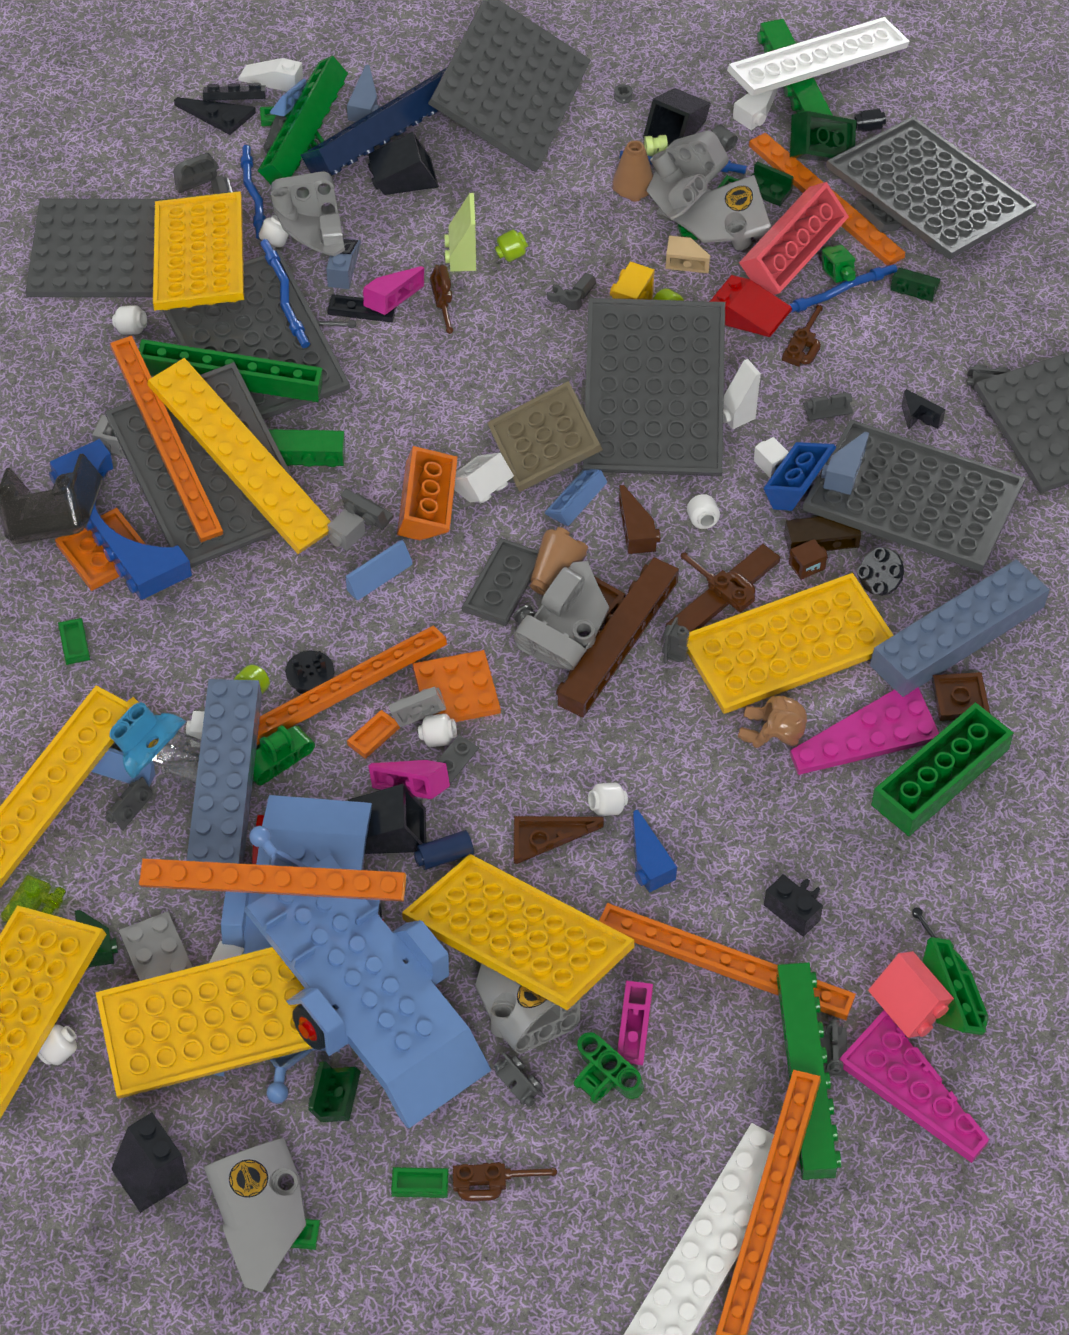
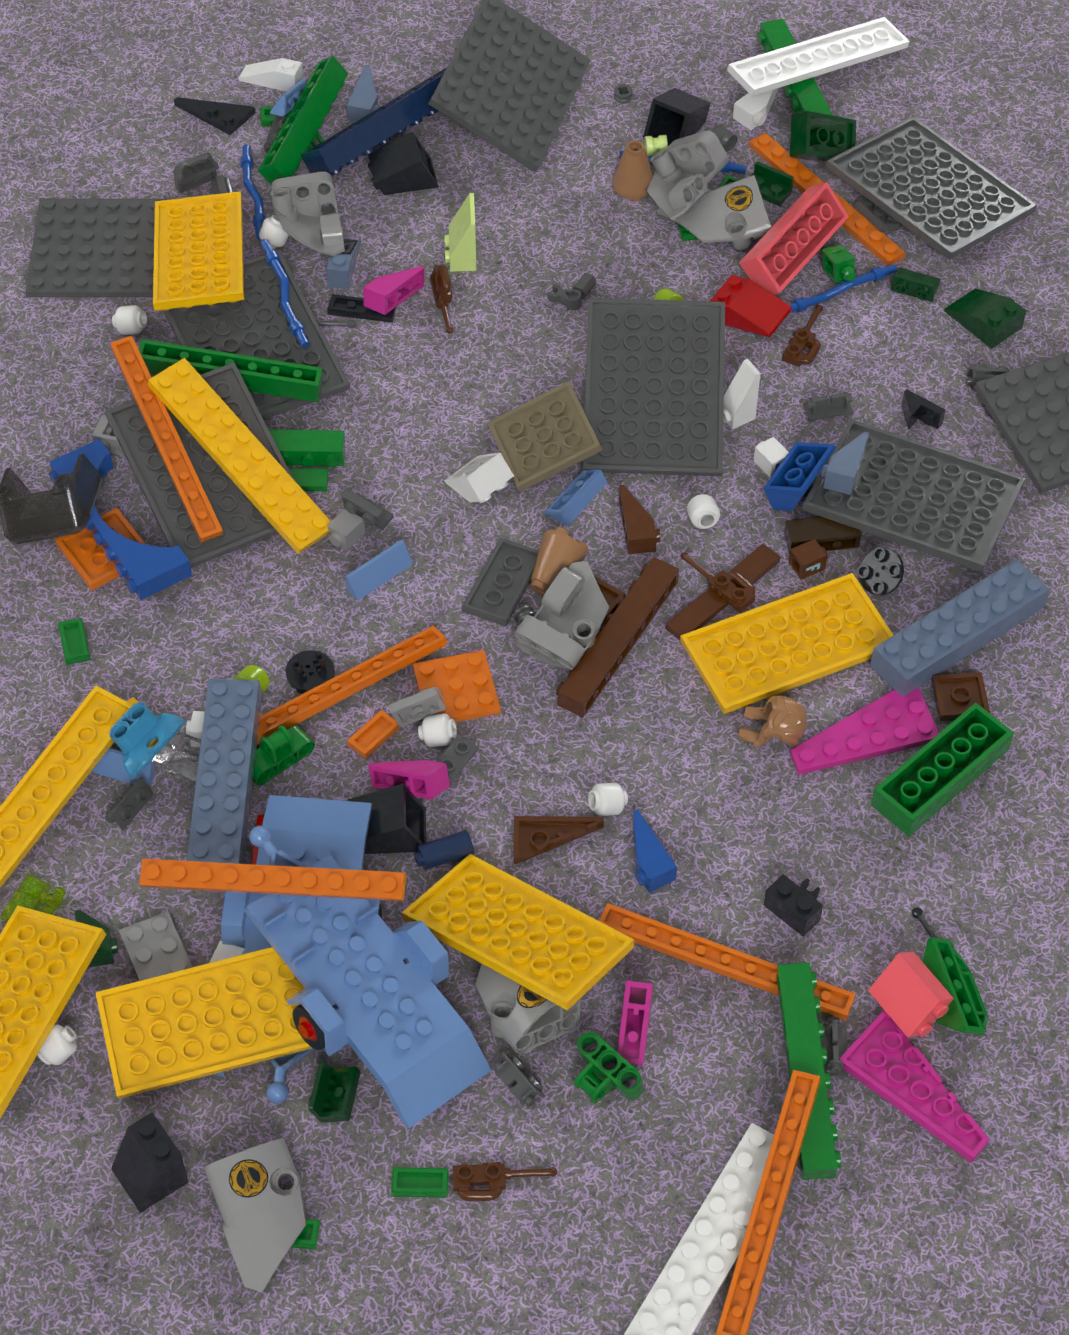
black plate [203,83,266,101] -> none
orange slope [397,446,458,541] -> none
lime head [494,229,528,262] -> none
yellow brick [610,261,655,300] -> none
dark grey hinge [662,617,689,664] -> none
tan slope [665,236,710,273] -> none
black brick [854,108,886,132] -> none
none -> green tile [288,468,328,492]
none -> dark green slope [944,288,1026,349]

